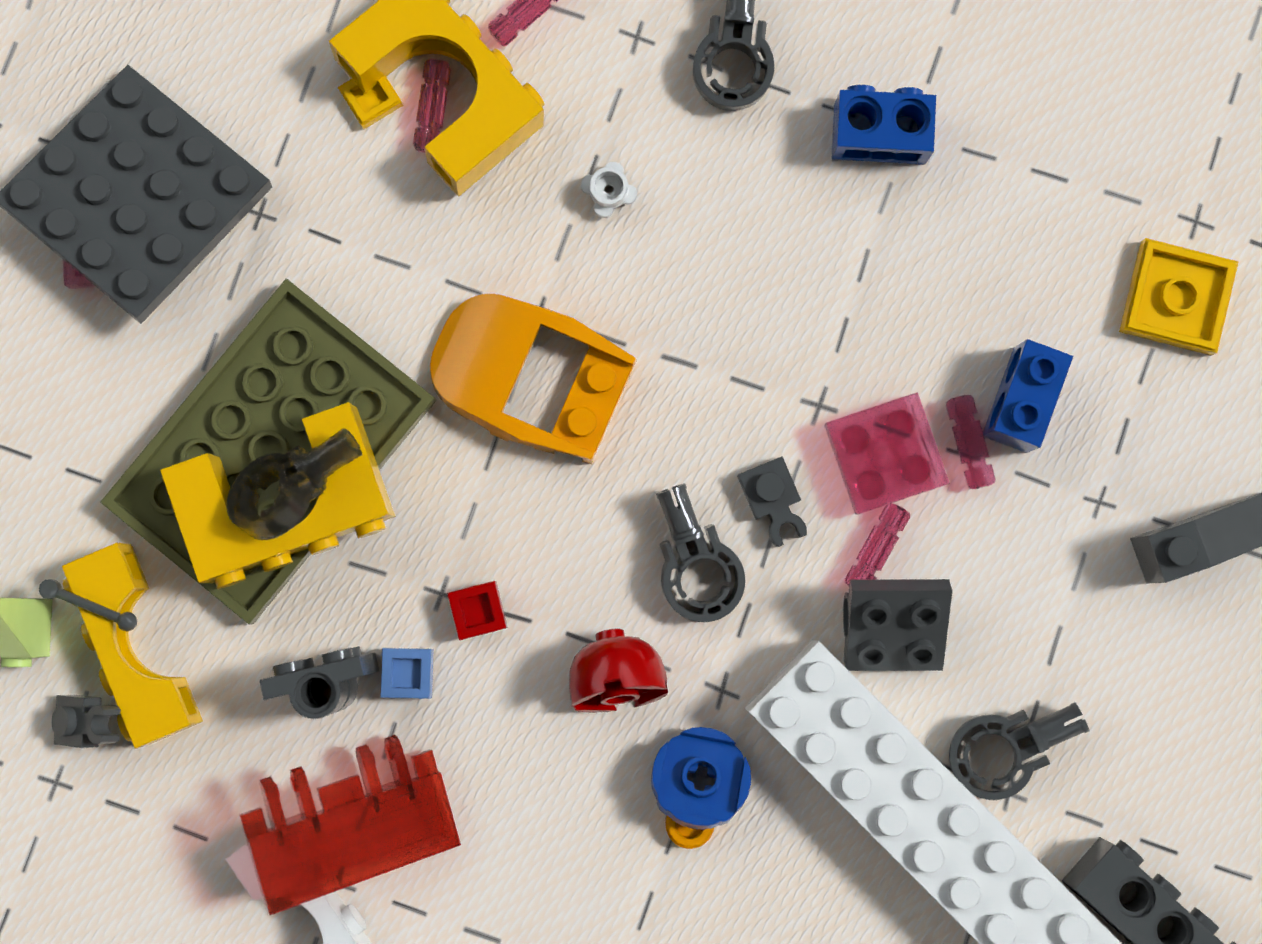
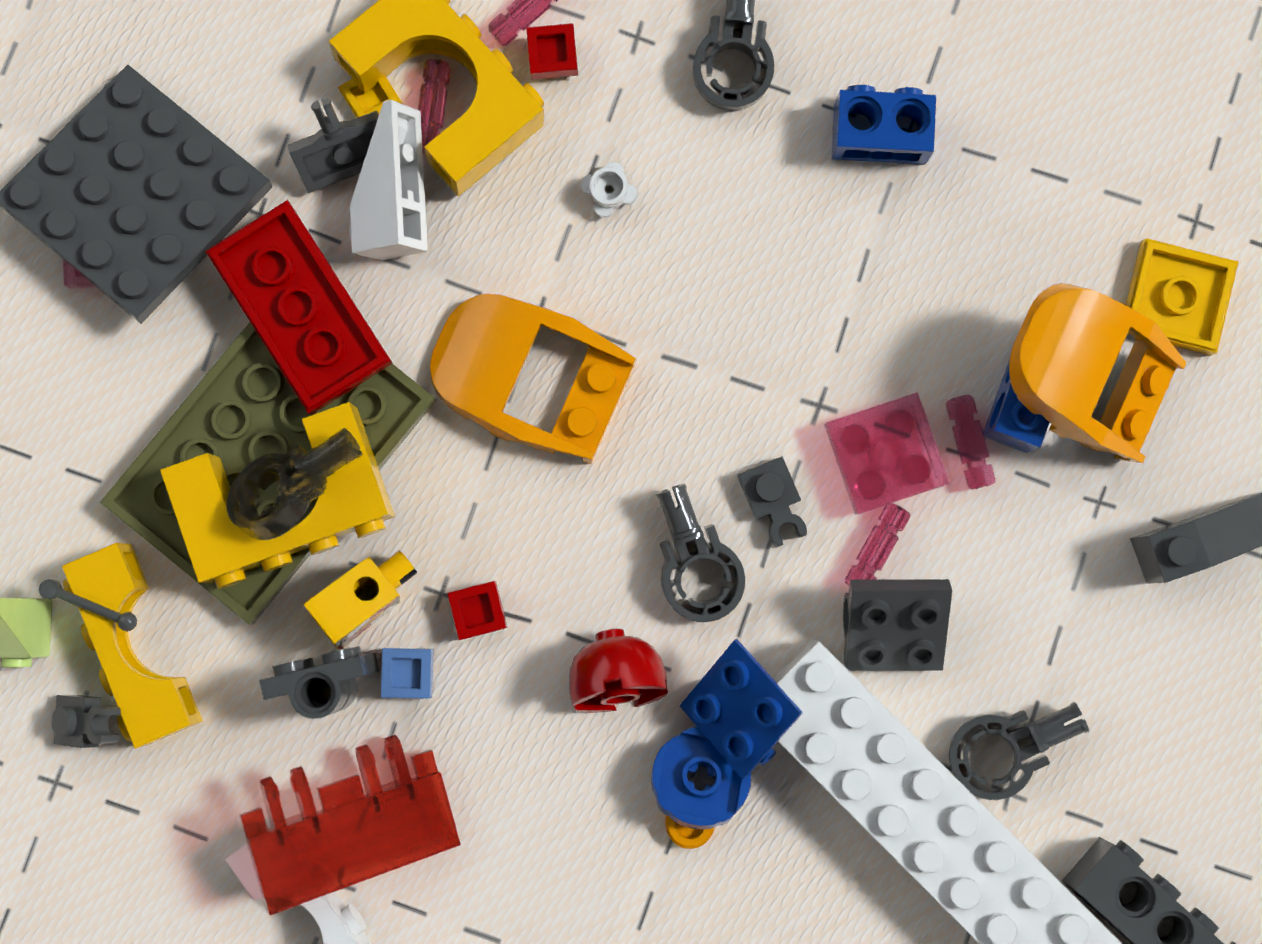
none -> red tile [205,200,393,415]
none -> dark grey plate [288,98,379,193]
none -> yellow torso [303,550,417,650]
none -> white slope [349,100,428,260]
none -> red plate [526,23,578,80]
none -> blue hinge [680,639,803,780]
none -> light orange slope [1009,283,1186,463]

